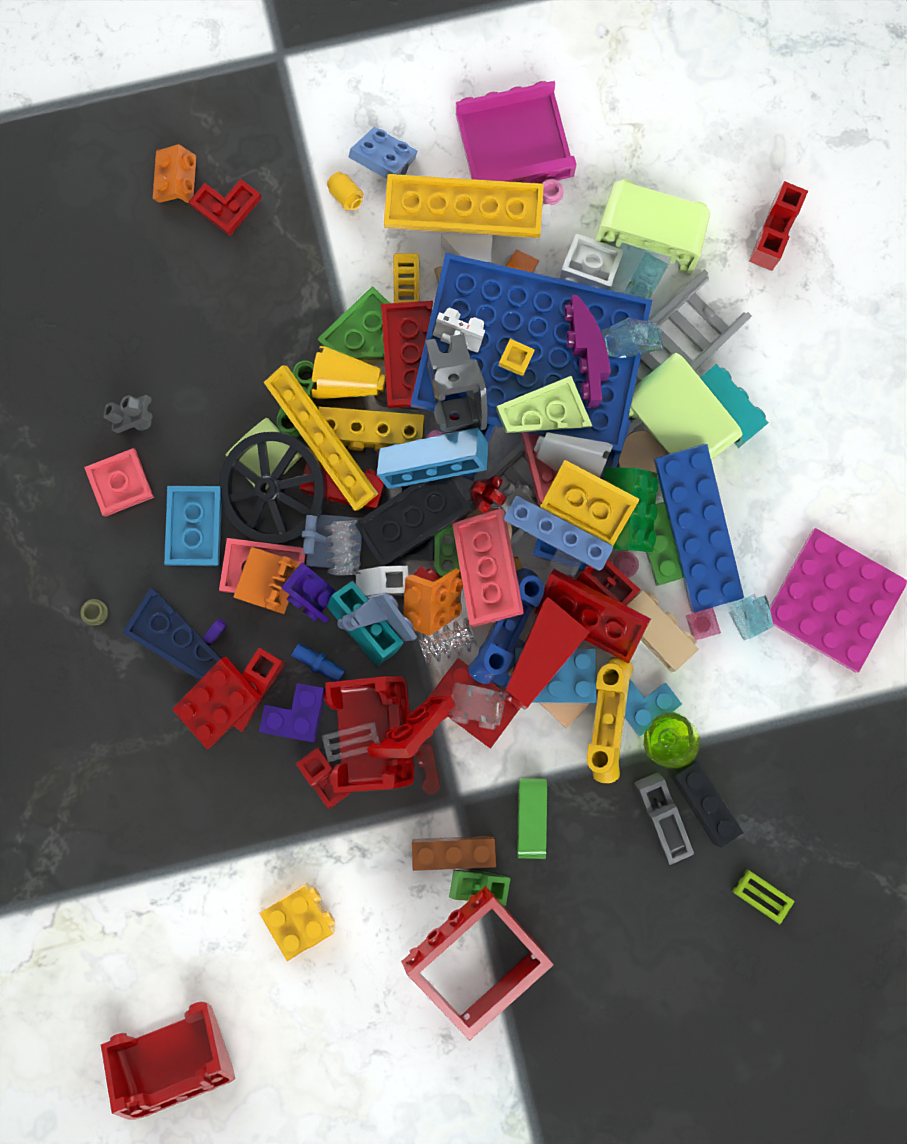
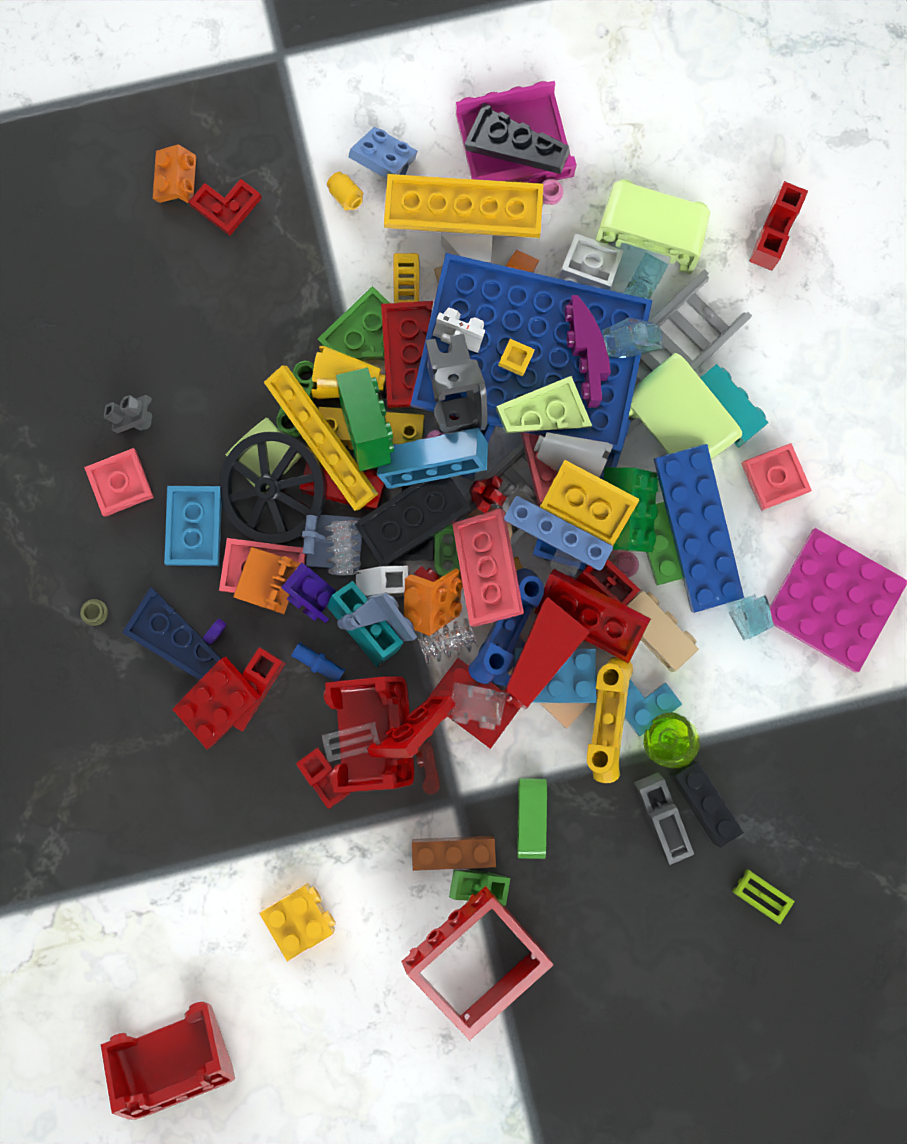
dark purple brick [259,683,325,742] -> none
light nougat tile [618,431,668,478] -> none
clear pink plate [686,608,721,640] -> none
none -> green brick [336,368,394,471]
none -> wing [464,103,570,174]
none -> coral plate [741,443,812,511]

